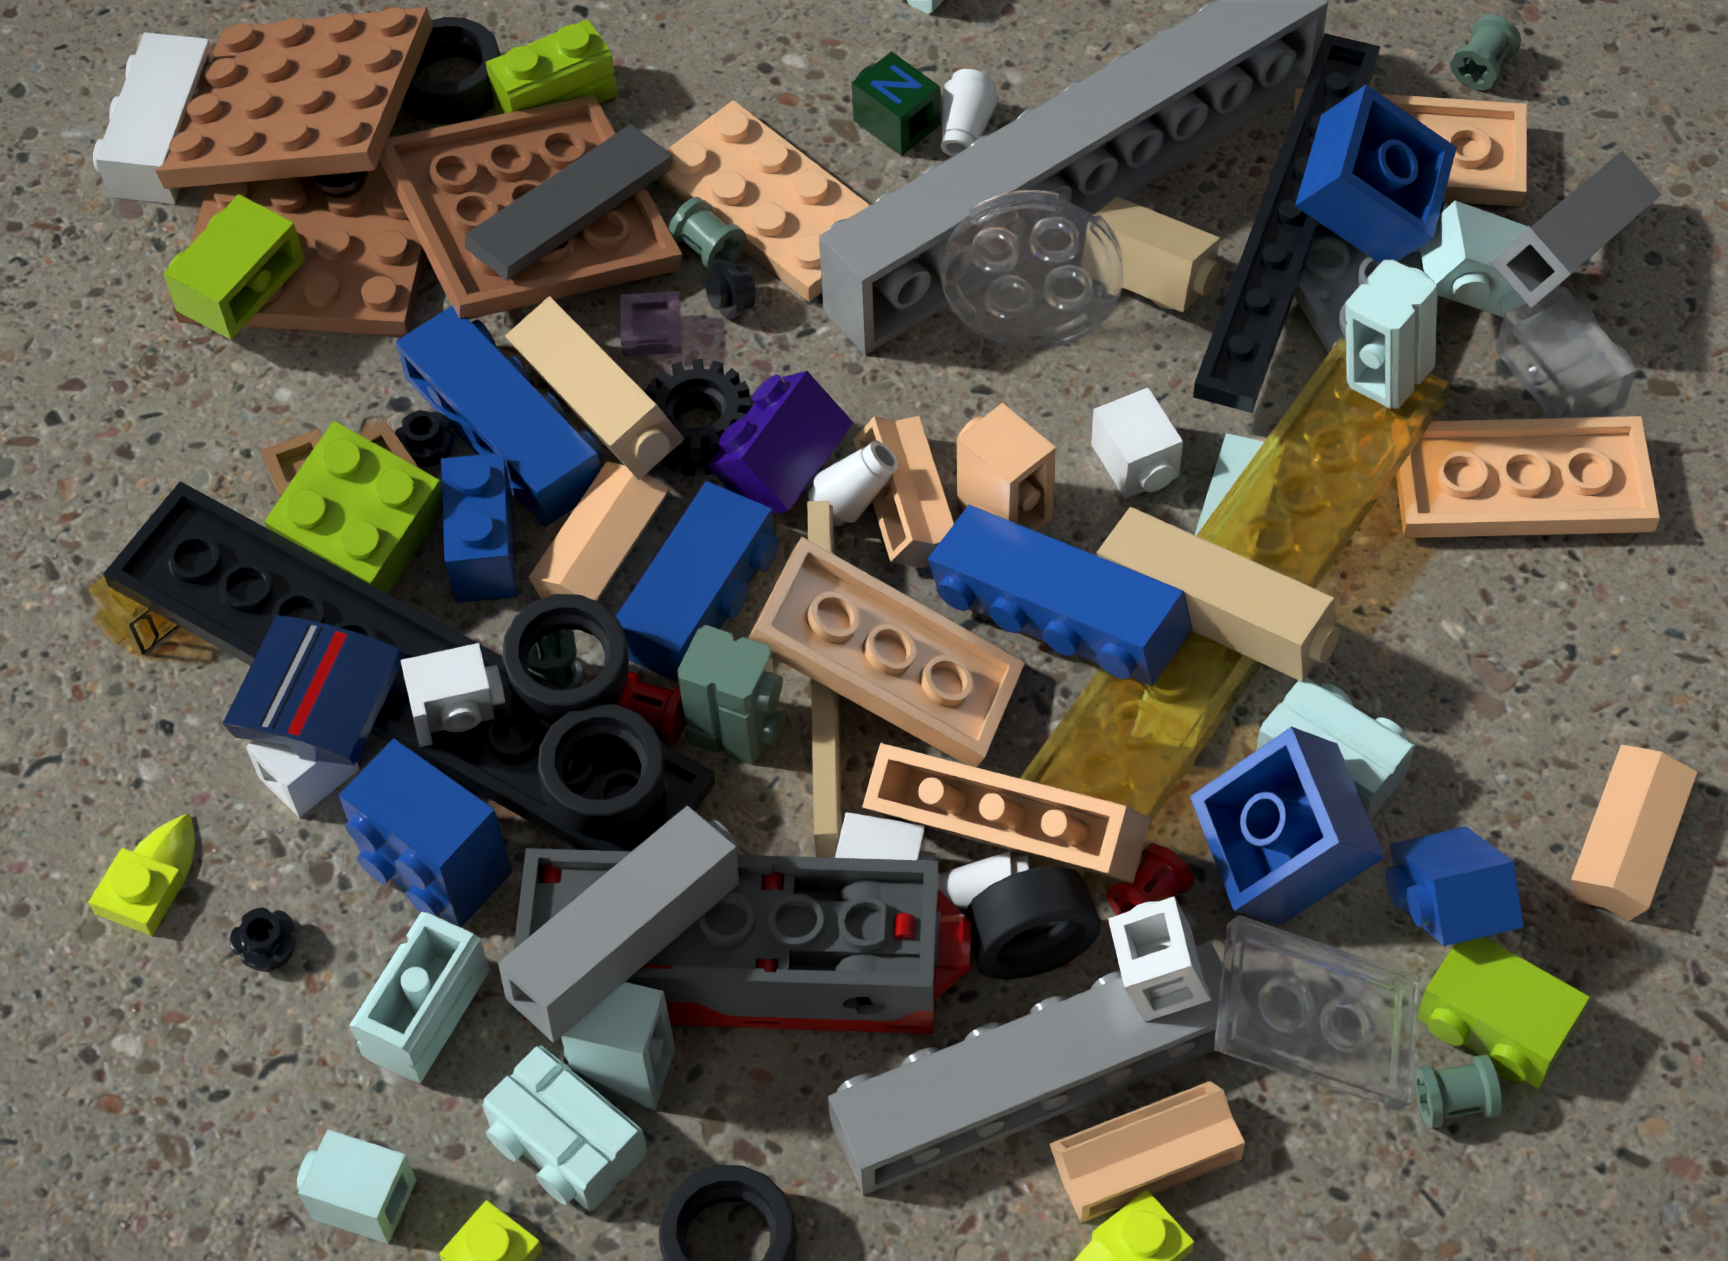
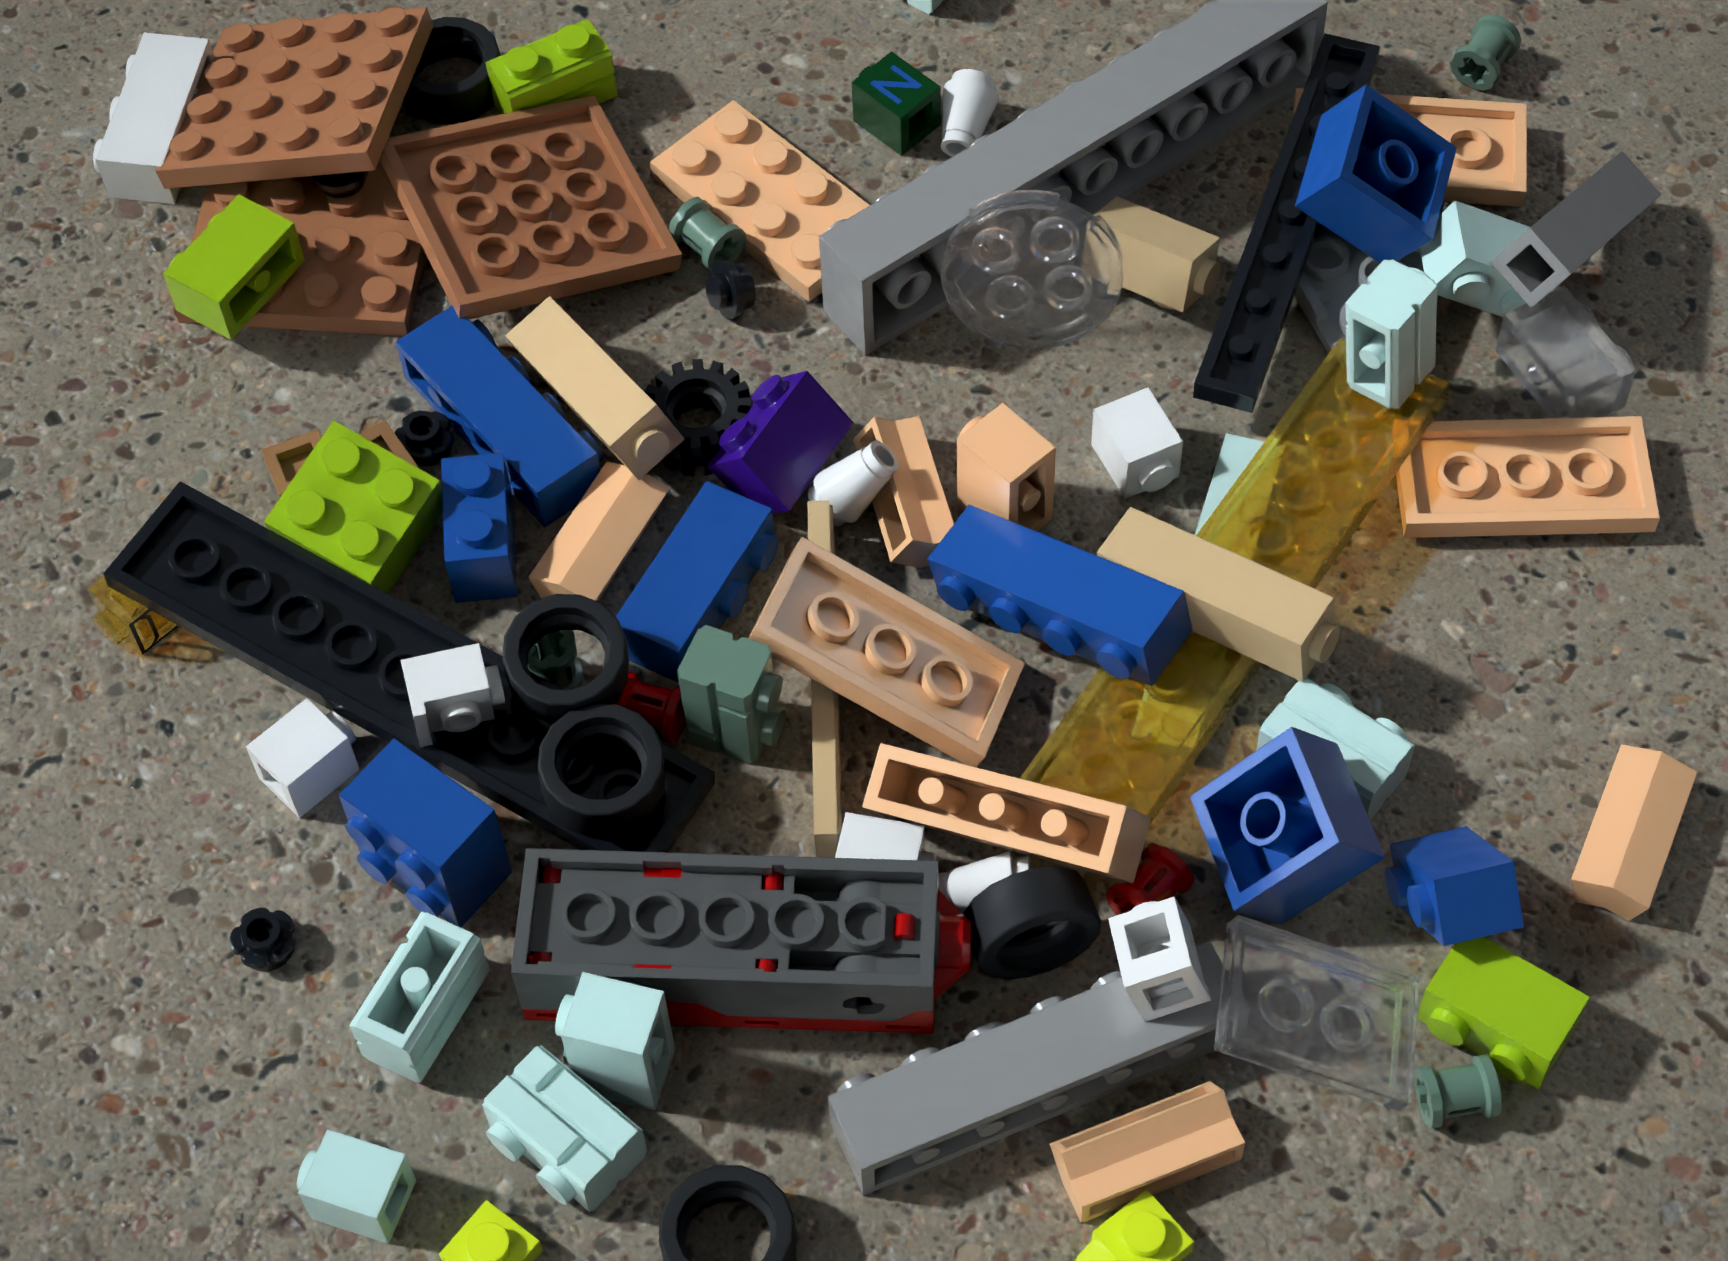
neon yellow plate [88,814,195,936] -> none
dark blue slope [222,615,406,766] -> none
dark grey tile [465,124,673,281] -> none
light grey brick [498,805,739,1043] -> none
clear purple plate [620,291,682,356] -> none

